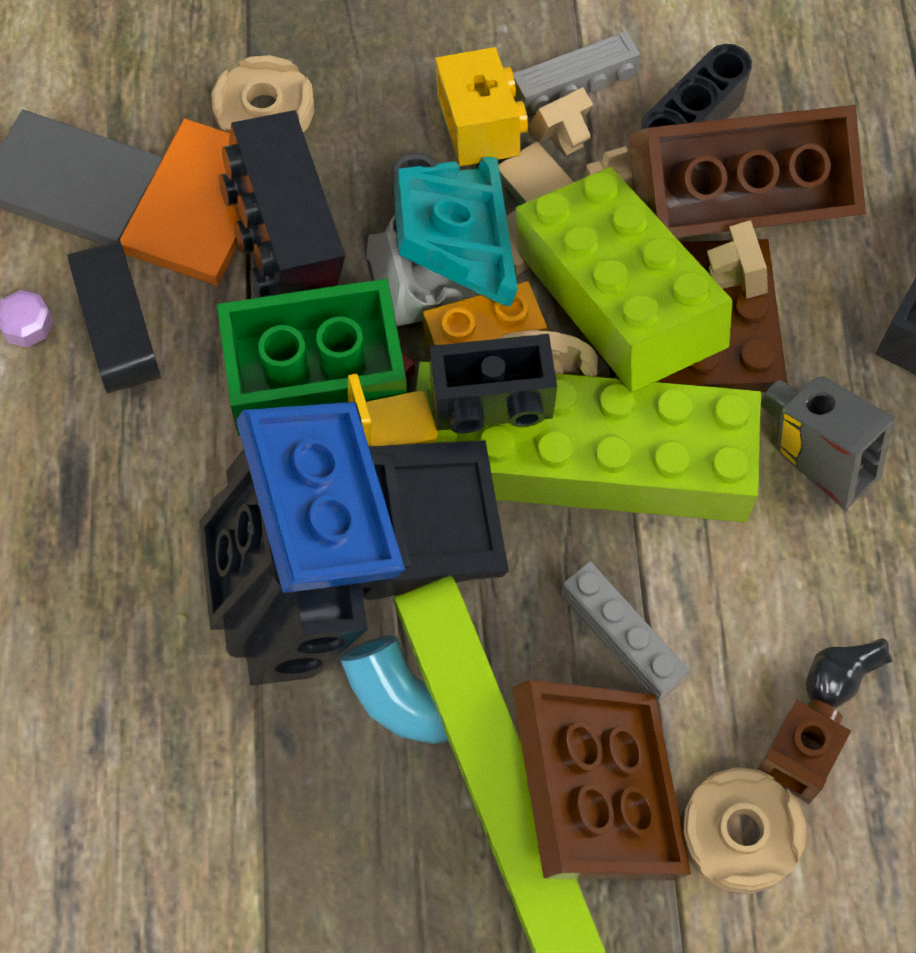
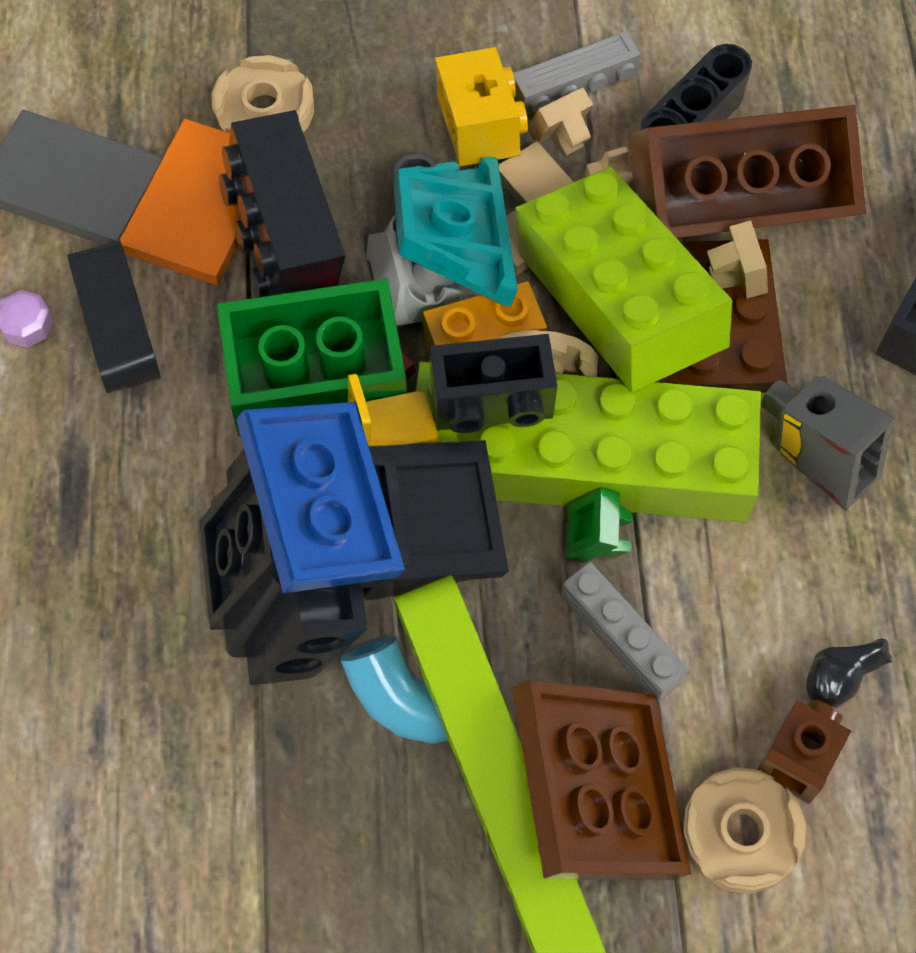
none -> green tile [566,487,633,563]

